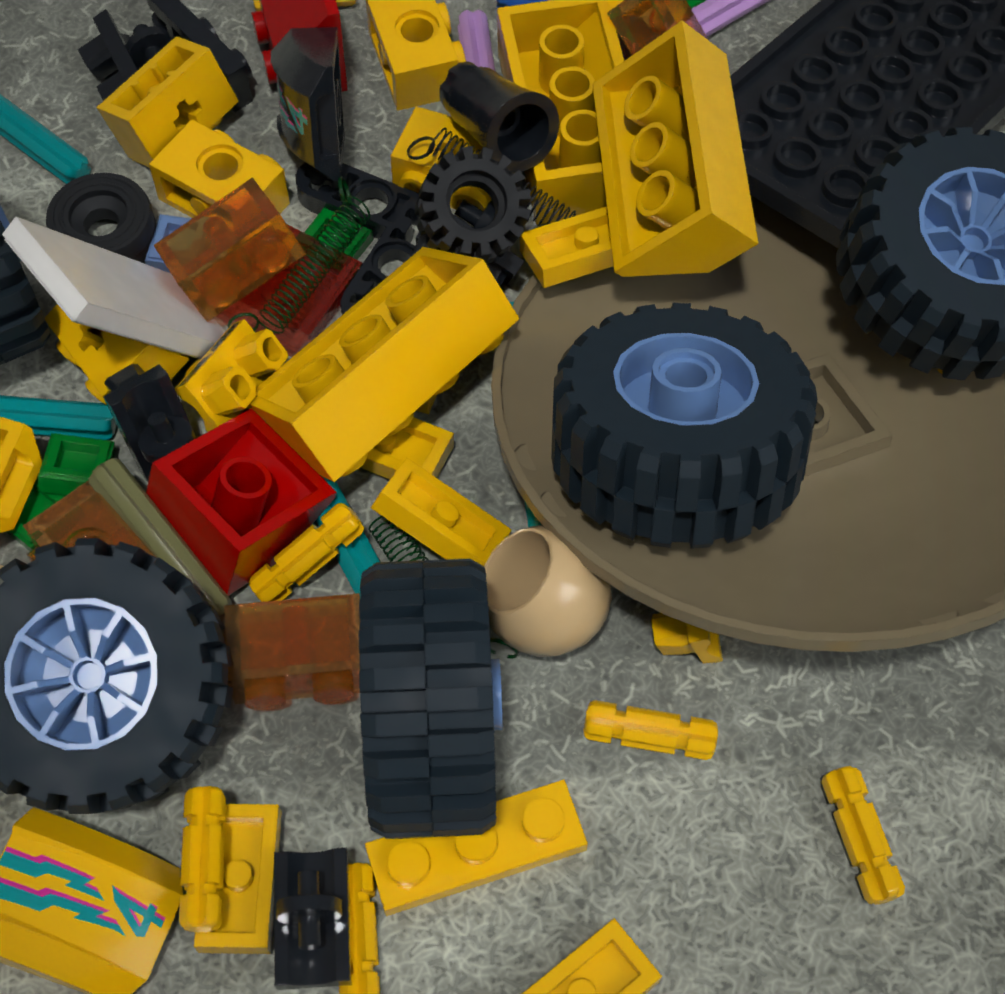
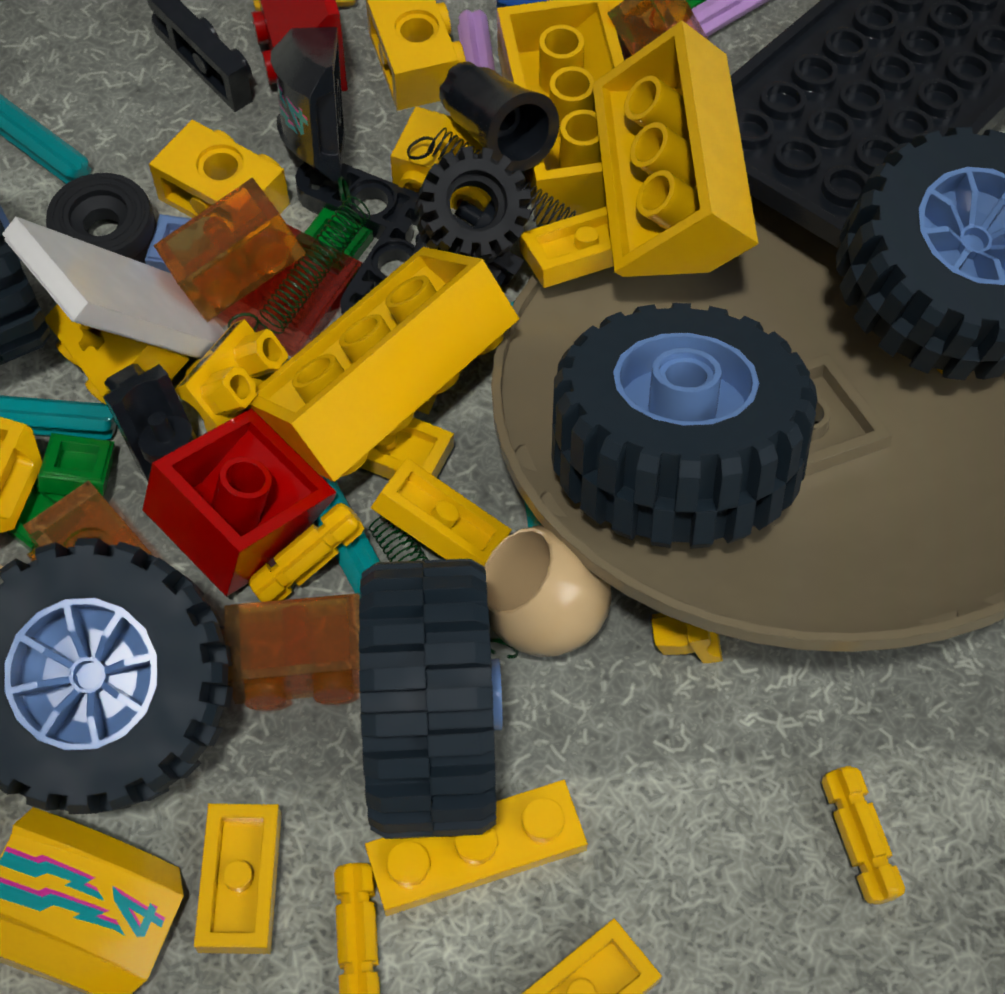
black hips [78,9,172,101] -> none
olive axle [88,458,231,617] -> none
yellow brick [96,36,239,168] -> none
yellow axle [179,786,226,932] -> none
black hips [274,848,352,990] -> none
yellow axle [583,700,718,760] -> none

